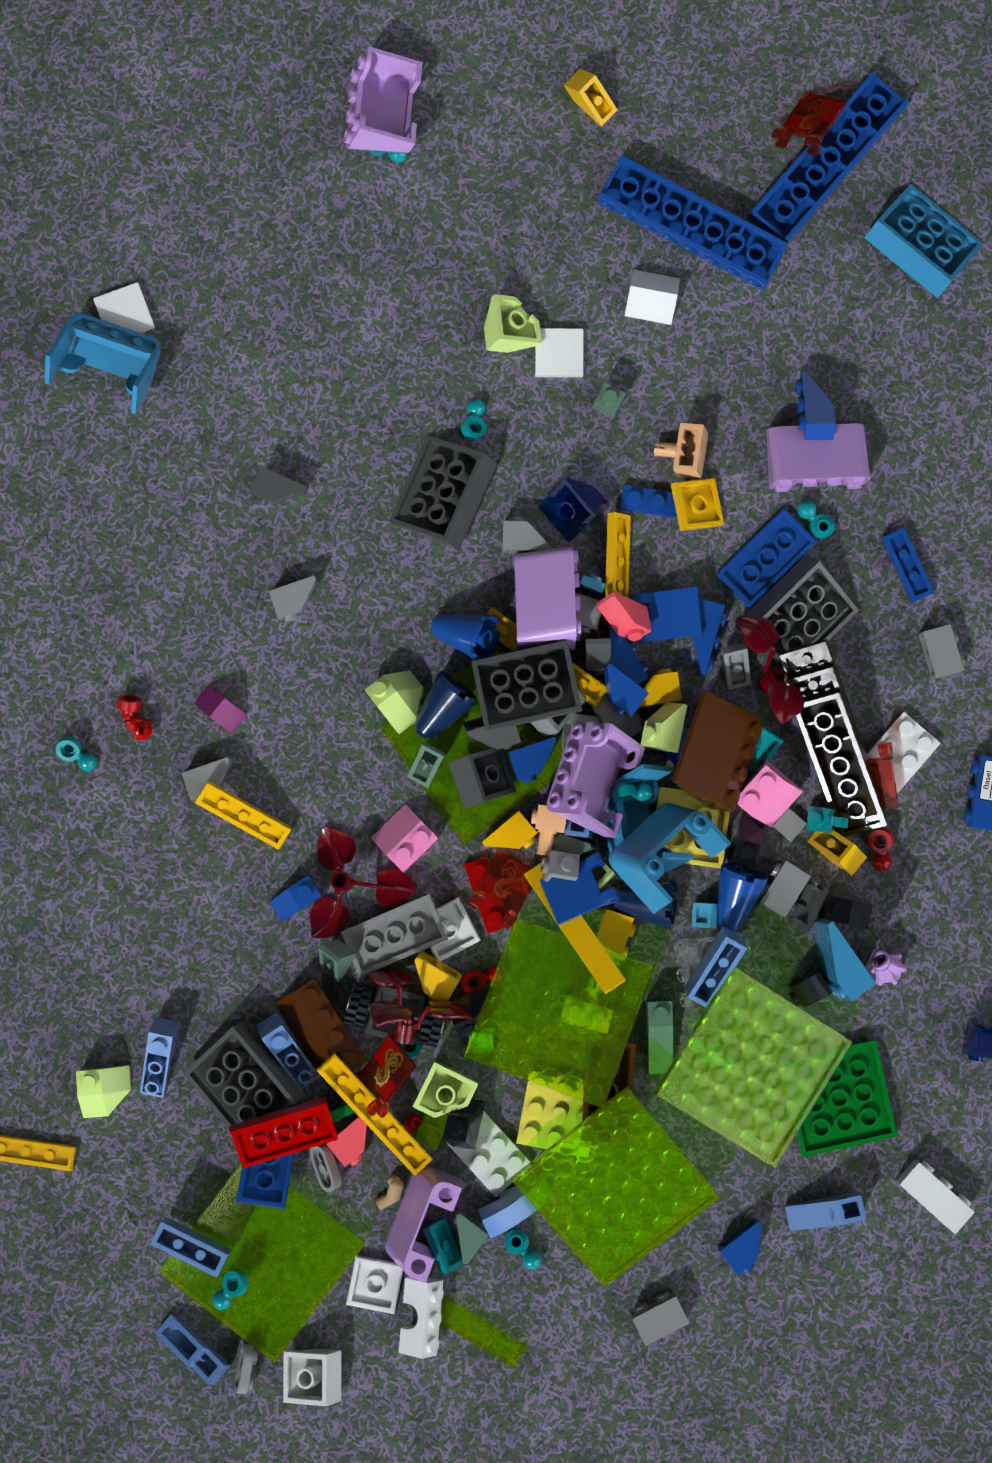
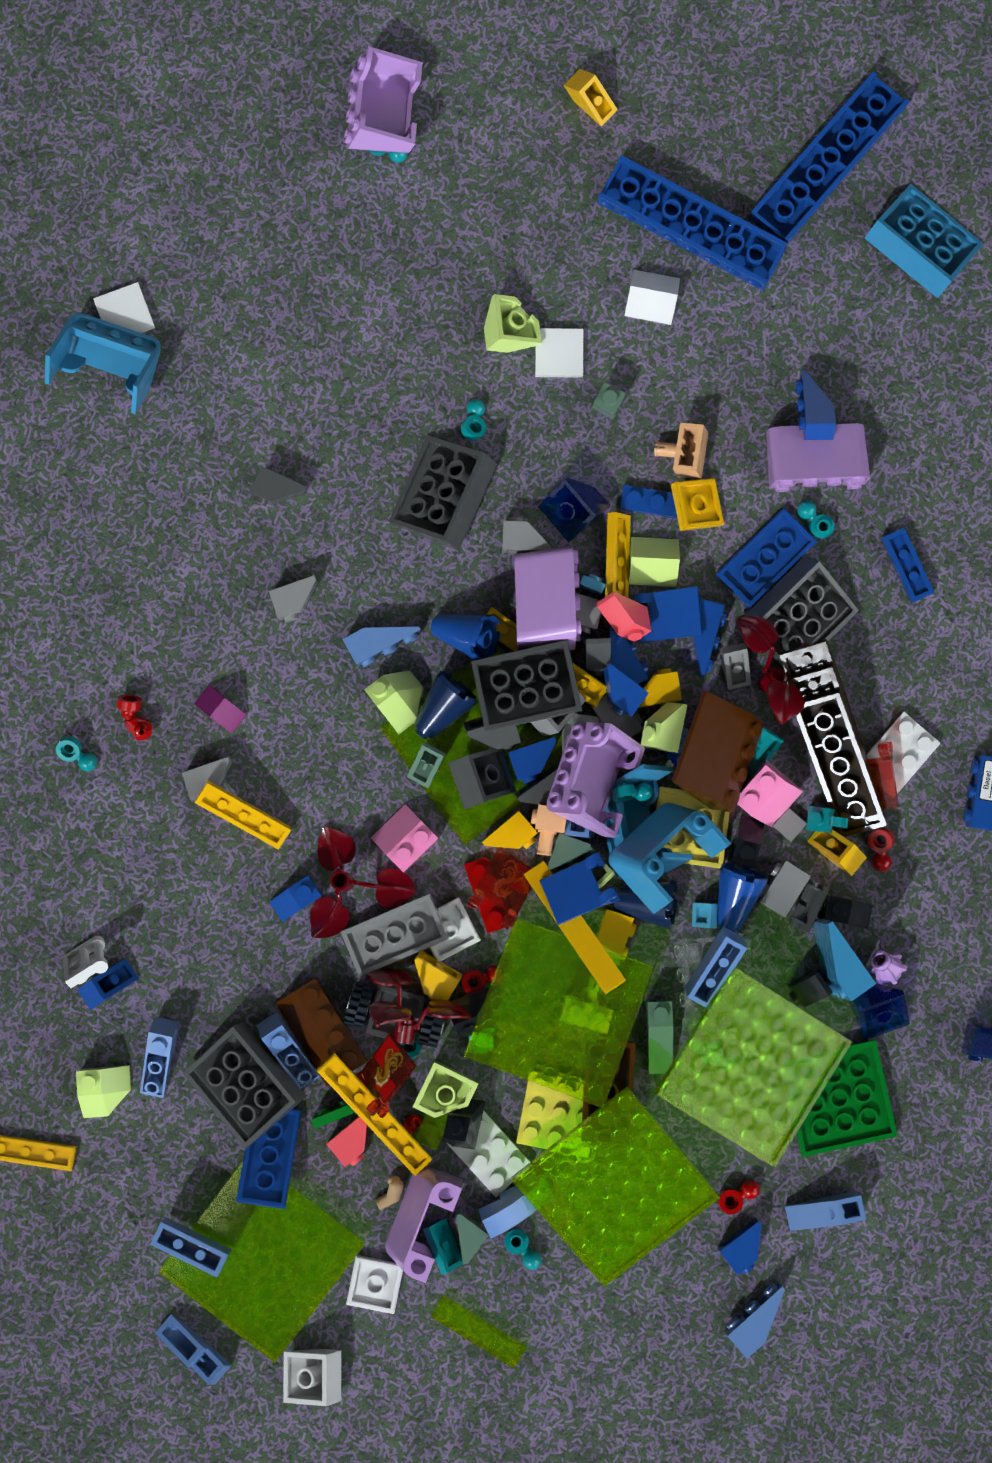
teal plate [212,1270,248,1310] -> none
red plate [229,1097,338,1168] -> none
light grey plate [234,1343,258,1394] -> none
light grey plate [310,1143,342,1192] -> none
sand green slope [319,939,357,984] -> none
white arch [399,1277,444,1359] -> none
light grey bracket [541,850,580,881] -> none
light grey brick [631,1291,689,1346] -> none
clear red flag [772,92,847,156] -> none
white brick [896,1159,975,1234] -> none
light grey brick [918,624,965,680] -> none
none -> white plate [62,936,108,988]
none -> blue slope [77,959,139,1011]
none -> medium blue slope [342,626,421,668]
none -> dark grey slope [514,766,558,806]
none -> yellowish green slope [629,537,680,587]
none -> red plate [717,1179,760,1214]
none -> medium blue slope [725,1282,785,1359]
none -> clear blue slope [850,983,910,1041]

